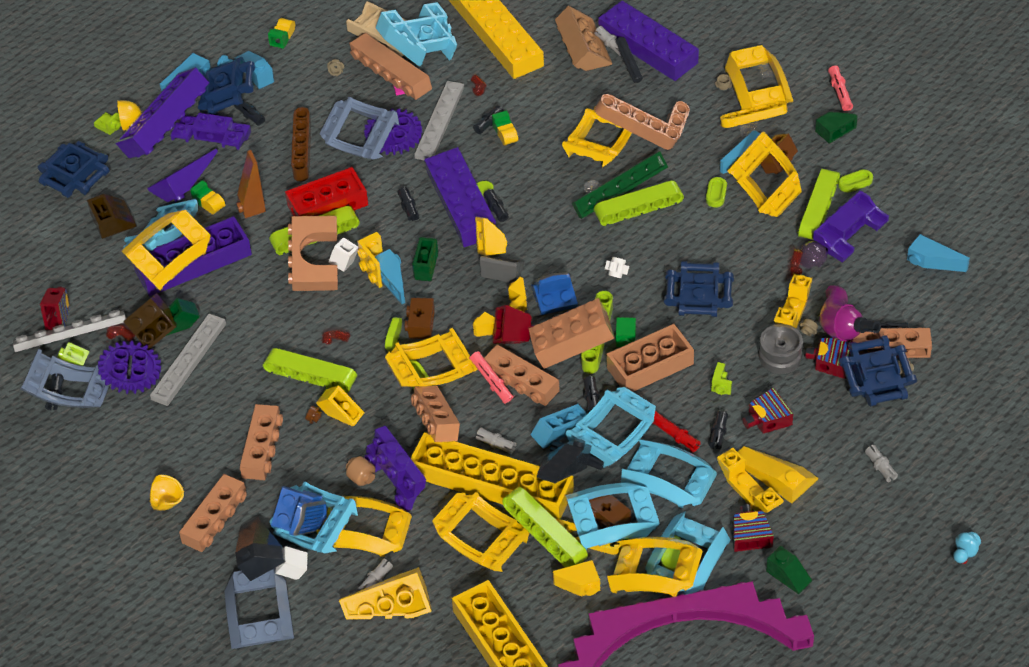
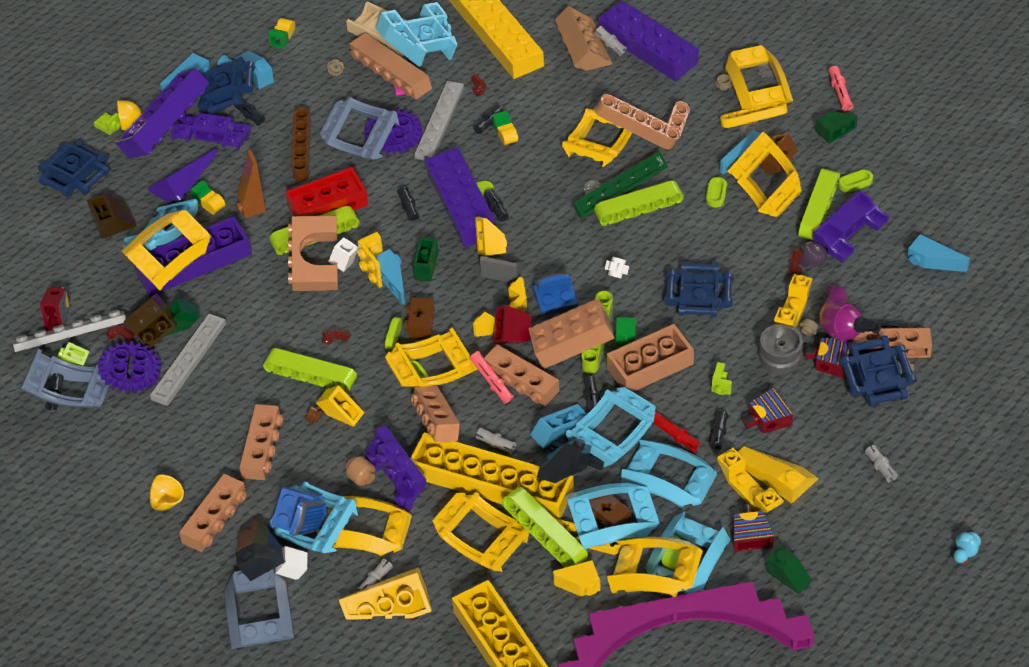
black axle [616,37,643,83] -> none

